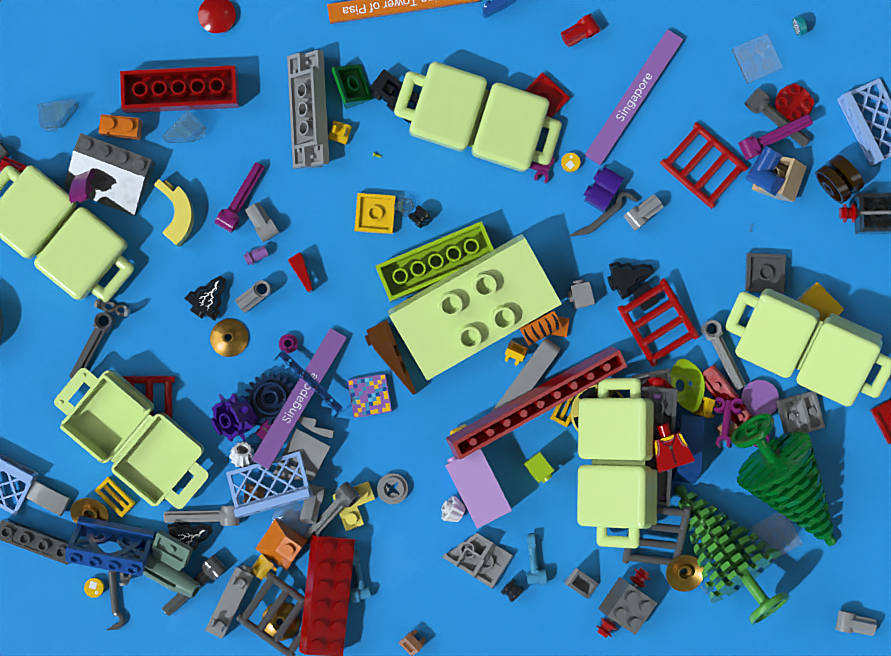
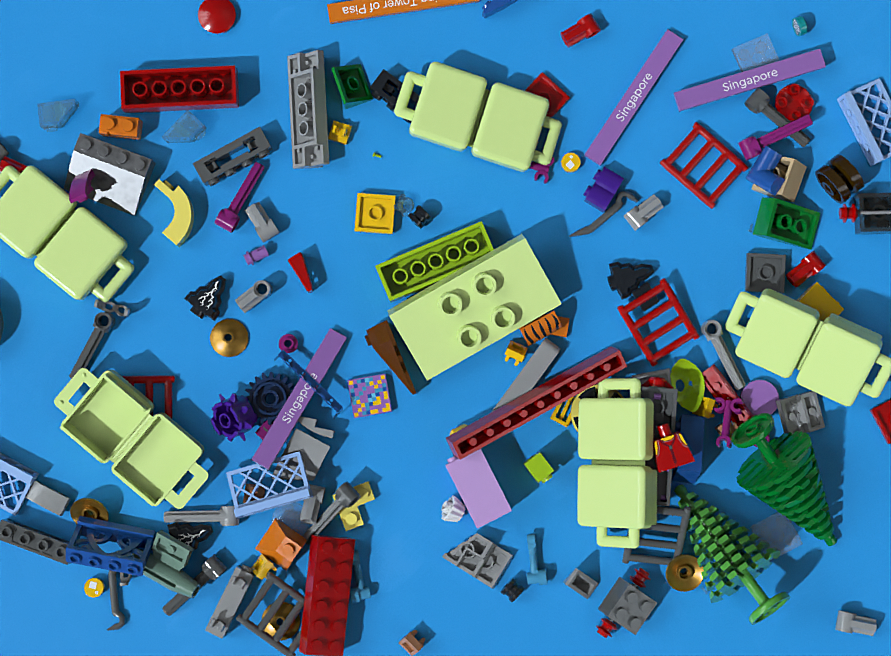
yellow tile [94,477,136,517] -> none
white piece [229,441,255,468] -> none
light grey gear [377,473,408,504] -> none
light grey brick [567,279,595,309] -> none
none -> dark grey brick [193,127,273,186]
none -> medium lavender tile [674,49,826,112]
none -> green slope [753,197,820,250]
none -> red piece [785,251,826,288]

